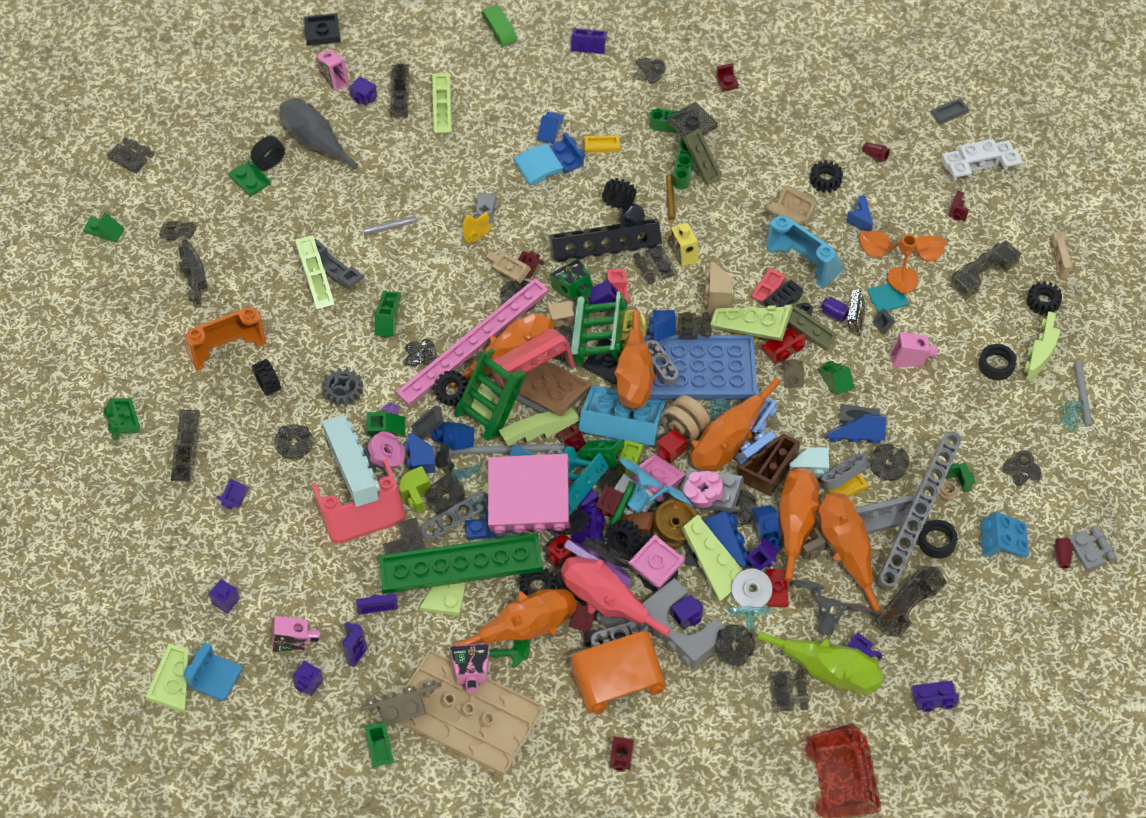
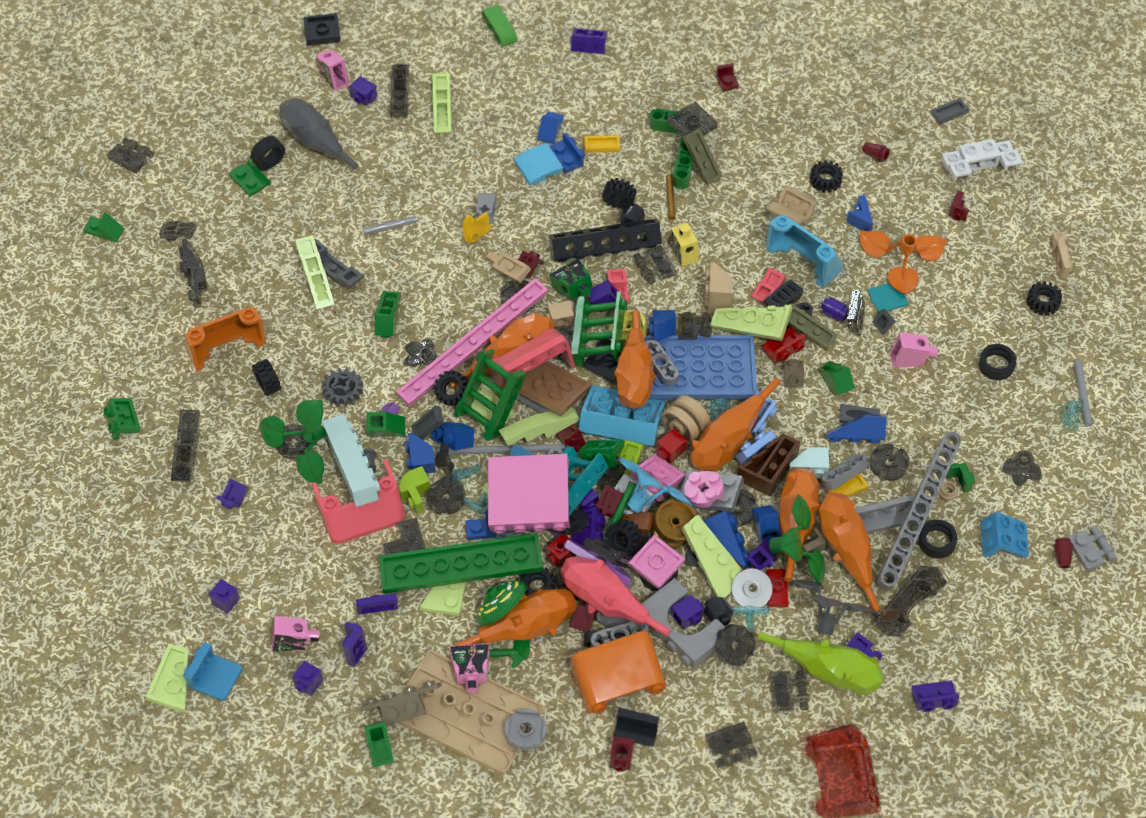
bright pink plate [368,431,405,470] -> none
dark grey beam [420,491,488,539] -> none
clear smoke plate [634,58,666,84] -> none
clear smoke arch [950,240,1021,300] -> none
yellowish green slope [1024,312,1061,380] -> none
none -> green plant [260,399,325,484]
none -> green dish [477,580,527,626]
none -> light grey plate [505,708,547,750]
none -> black panel [613,708,660,747]
none -> black head [703,596,733,626]
none -> clear smoke plate [705,722,757,768]
none -> green plant [769,494,826,584]

